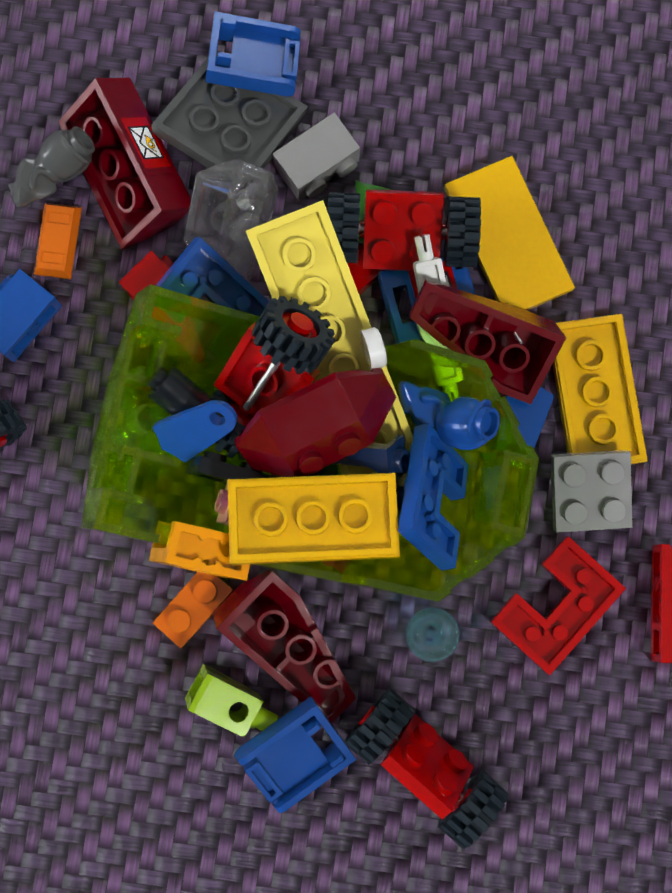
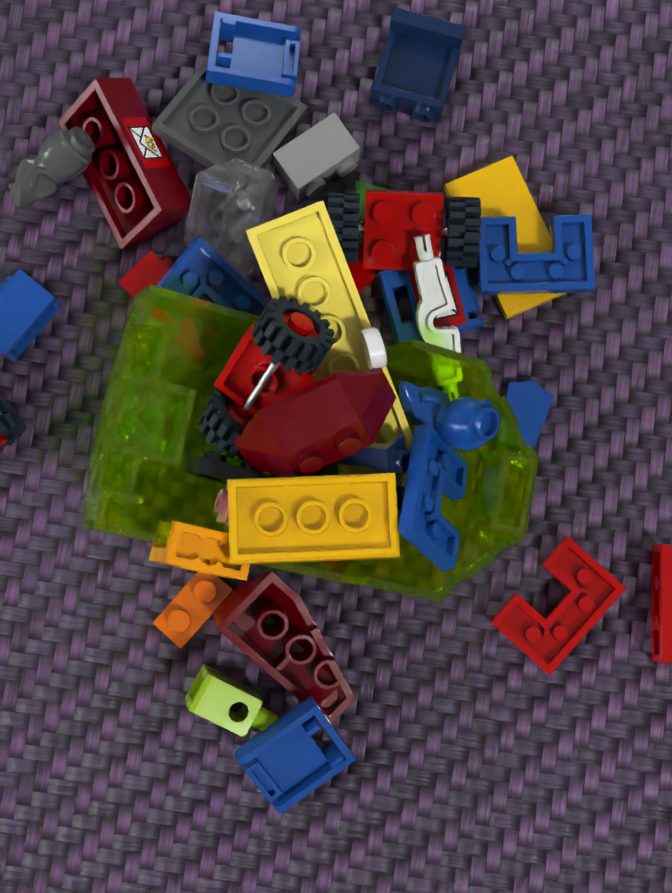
orange tile [34,202,82,280] -> none
black brick [147,365,211,416] -> none
blue piece [152,400,237,462] -> none
plate [344,688,509,849] -> none
clear light blue cone [406,608,459,662] -> none
dark red wedge [409,280,566,404] -> none
light grey plate [551,450,633,533] -> none
yellow tile [552,314,648,465] -> none
none -> dark blue panel [369,7,466,123]
none -> blue plate [478,215,595,295]

